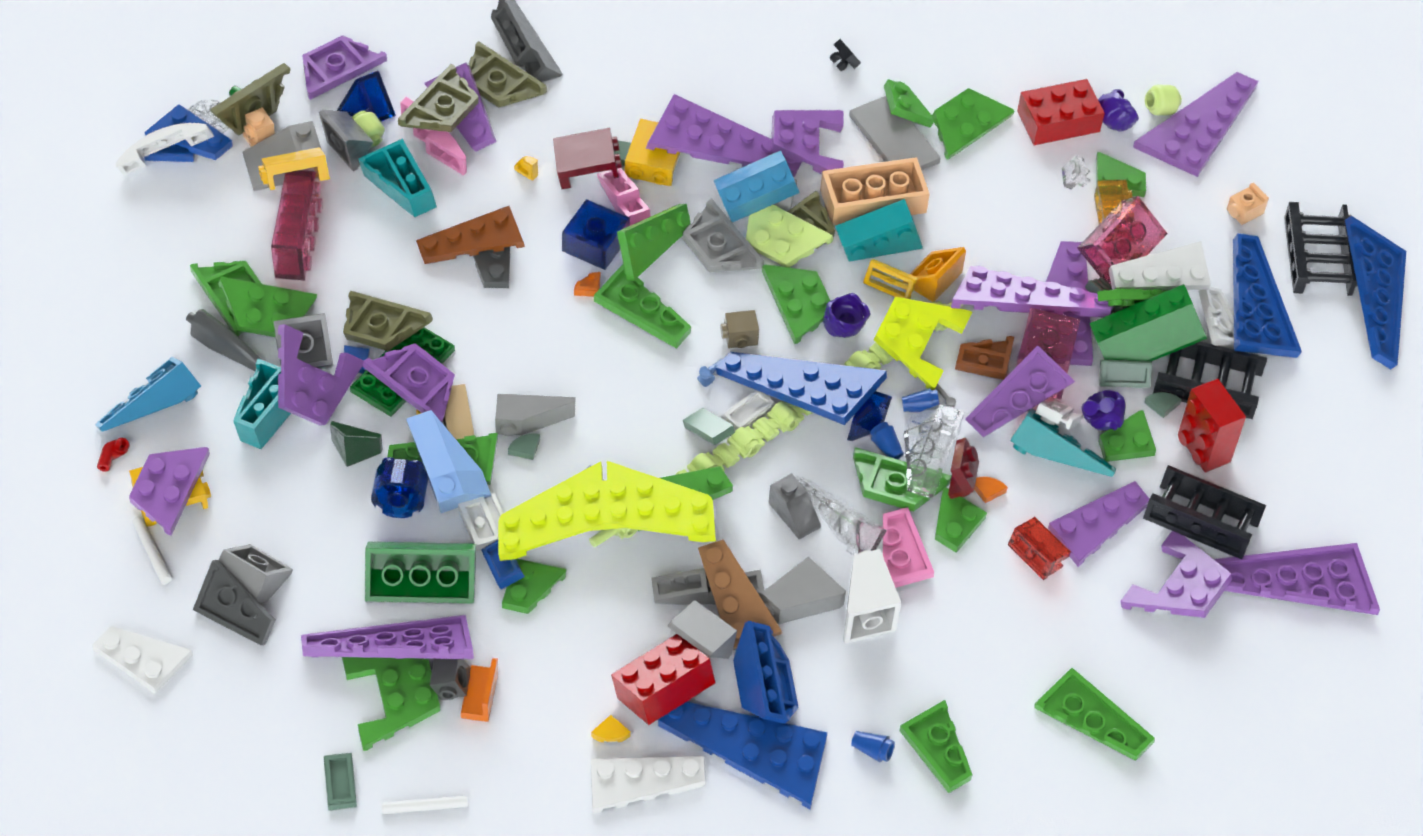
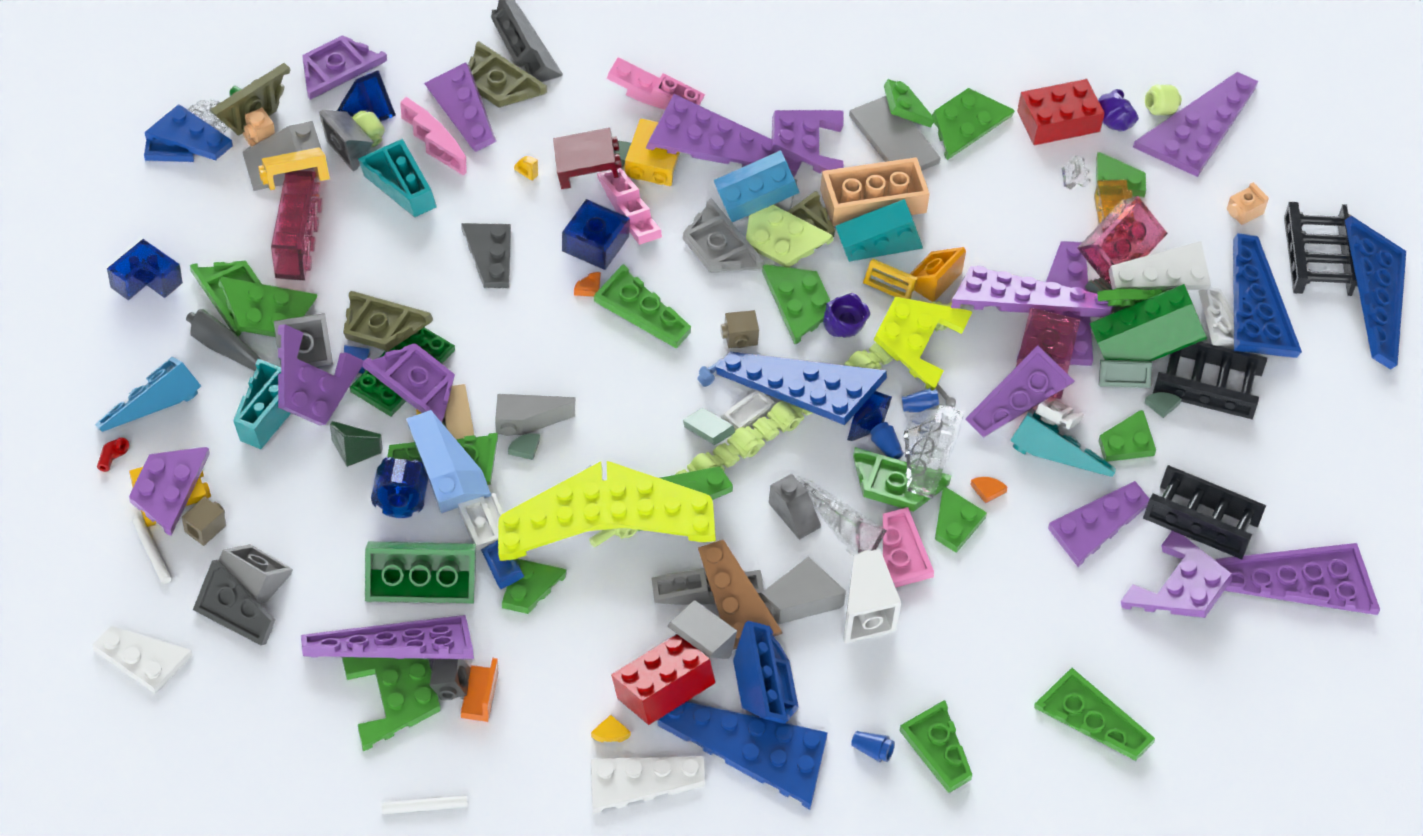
white slope [115,123,214,175] -> none
sand green tile [323,753,357,811] -> none
olive wing [398,64,479,132] -> none
dark orange wing [416,206,525,264] -> none
bright green wing [617,204,691,280] -> none
black tile [829,39,861,71] -> none
dark red bracket [948,437,979,499] -> none
dark orange wing [955,336,1015,380] -> none
clear red hinge [1008,517,1071,580] -> none
dark purple hair [1081,390,1126,431] -> none
red brick [1177,378,1246,473] -> none
none -> clear blue brick [107,239,183,300]
none -> dark tan brick [182,496,226,546]
none -> bright pink slope [606,57,705,110]

